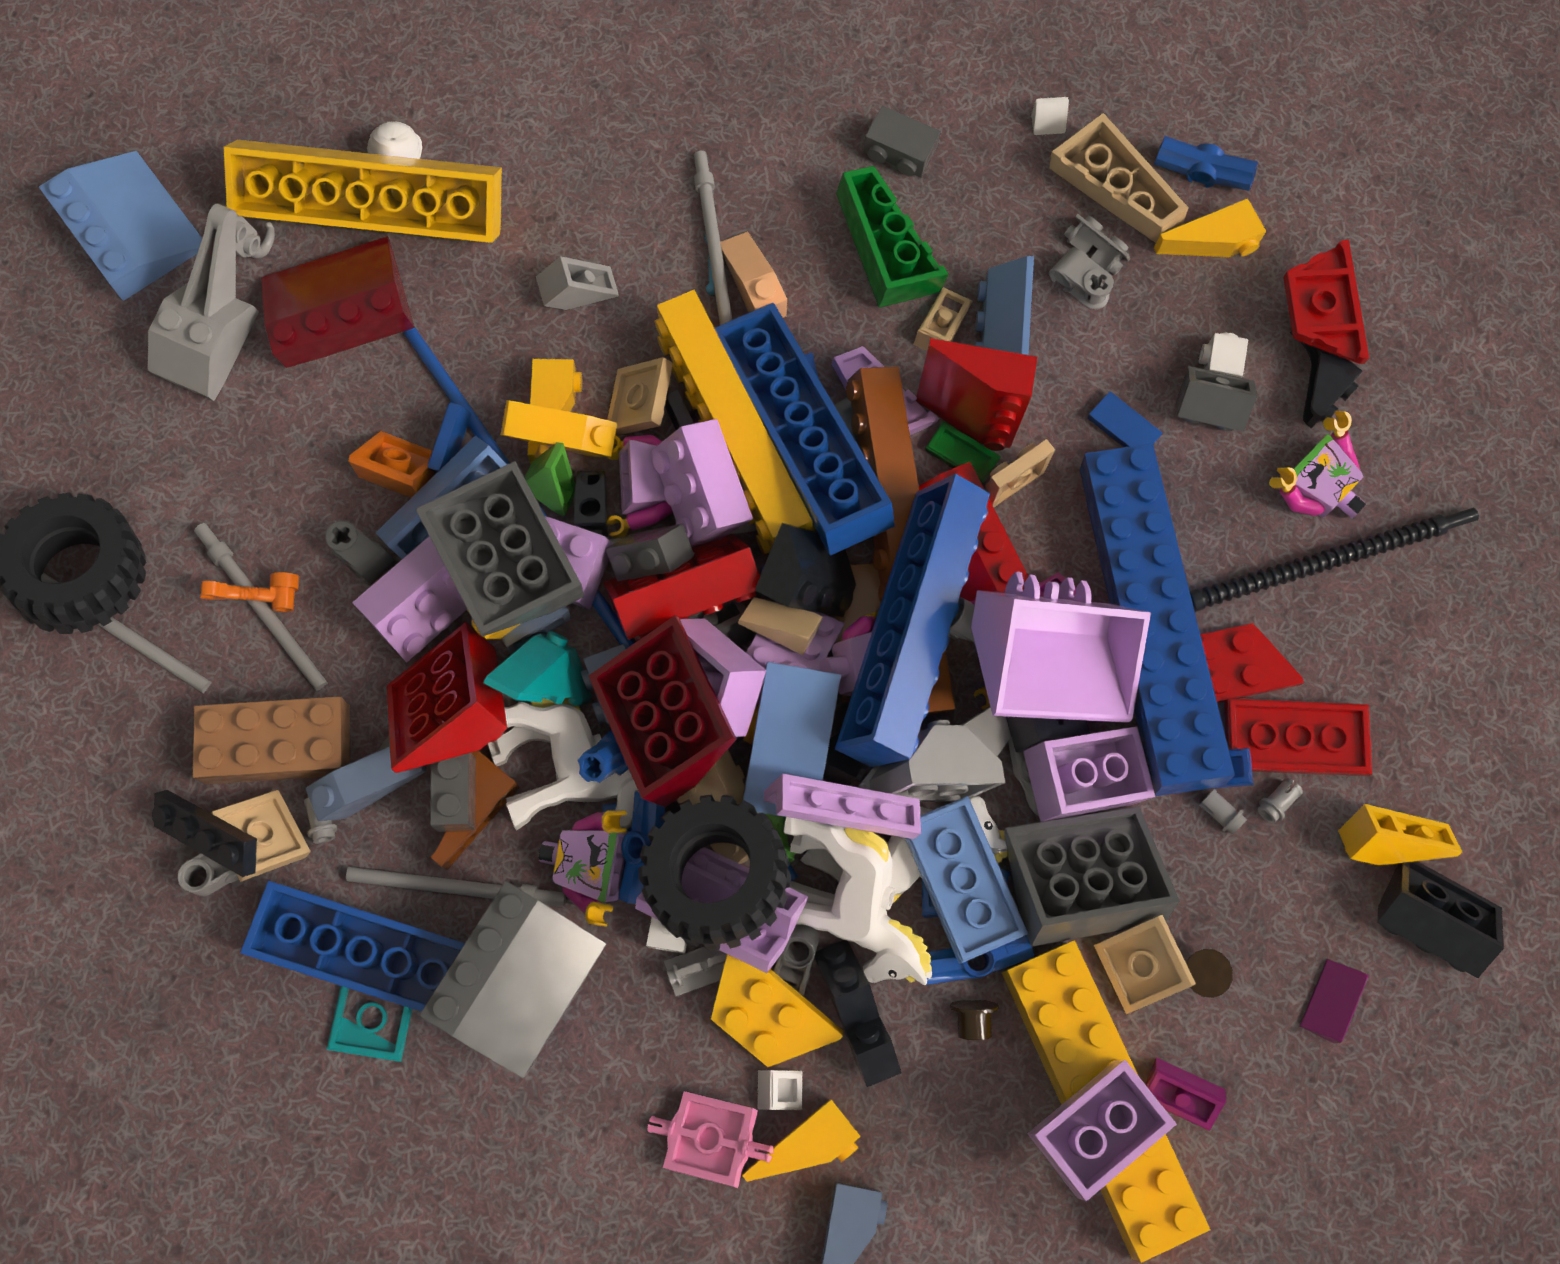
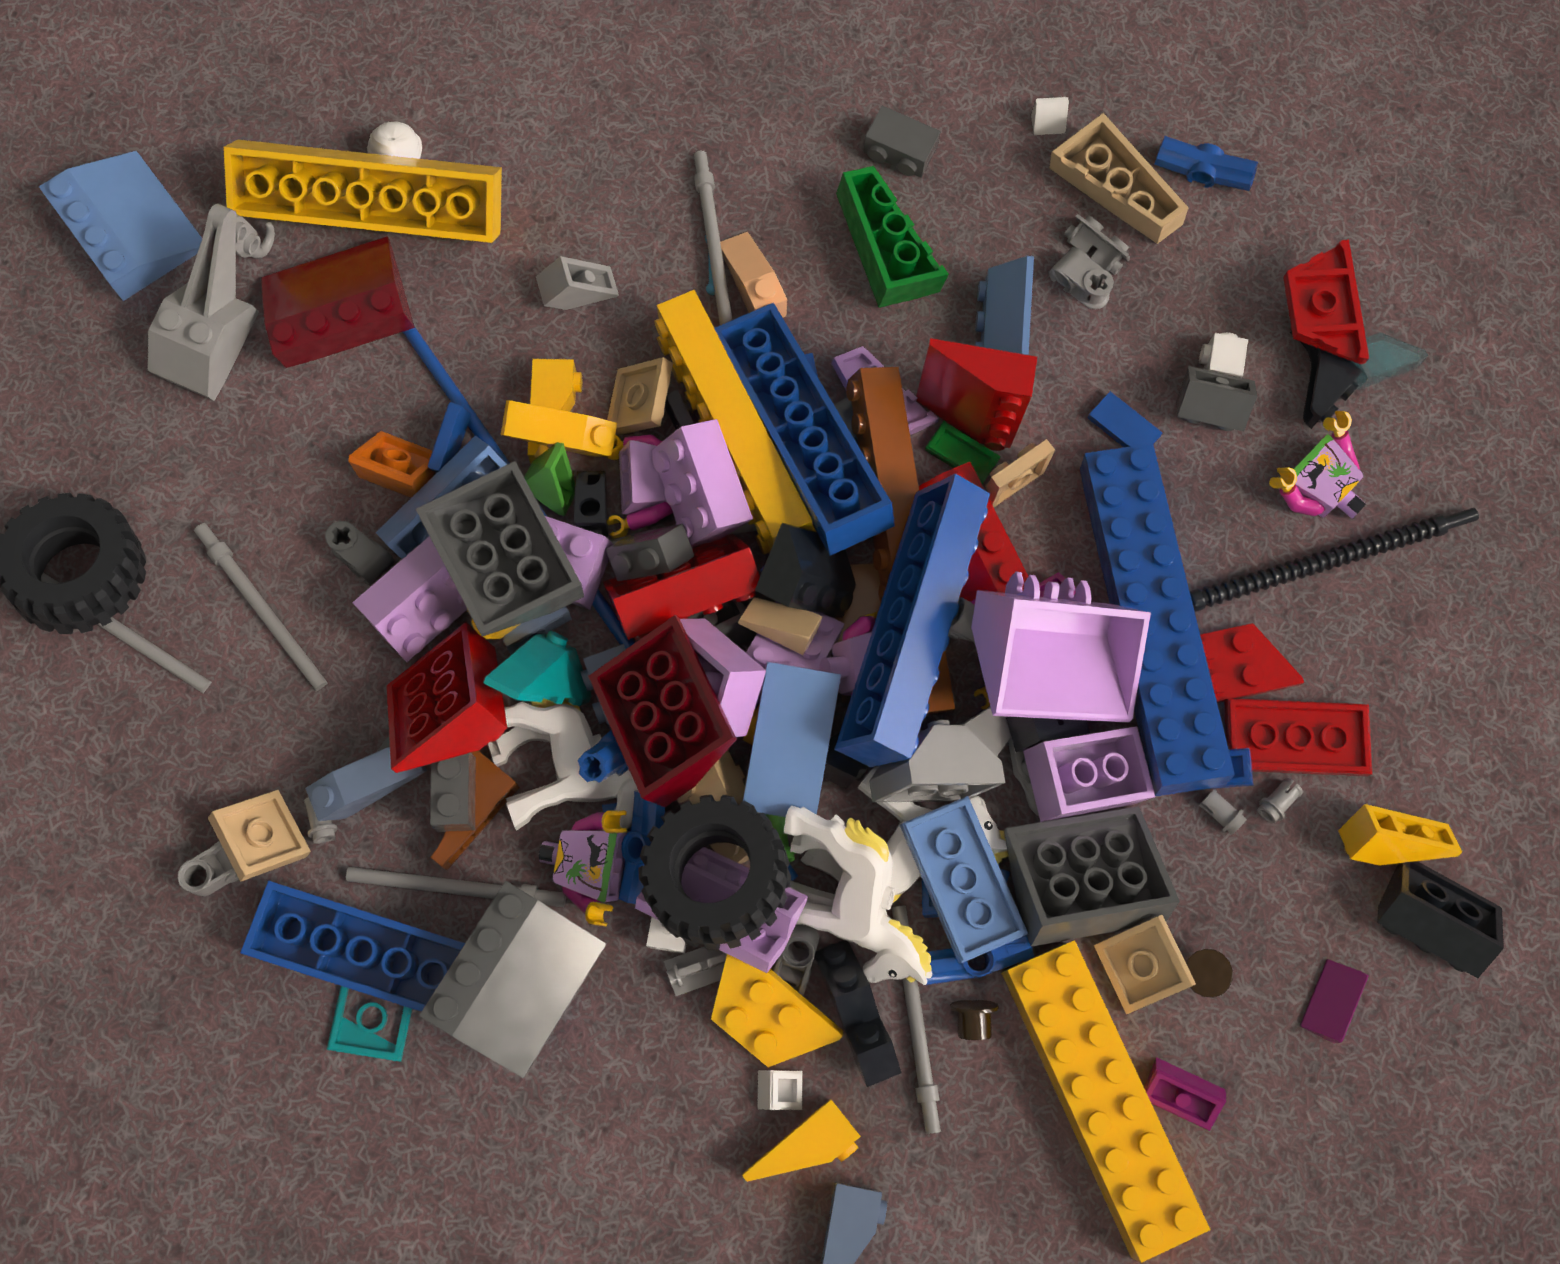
black plate [152,790,257,877] -> none
medium nougat brick [193,697,350,785] -> none
orange brick [200,572,299,612] -> none
bright pink plate [647,1091,773,1188] -> none
lavender fence [764,774,921,839] -> none
tan slope [913,287,973,351] -> none
lavender brick [1027,1060,1177,1201] -> none
yellow slope [1153,198,1266,257] -> none
none -> light grey bar [892,906,941,1134]
none -> clear light blue slope [1351,332,1428,390]

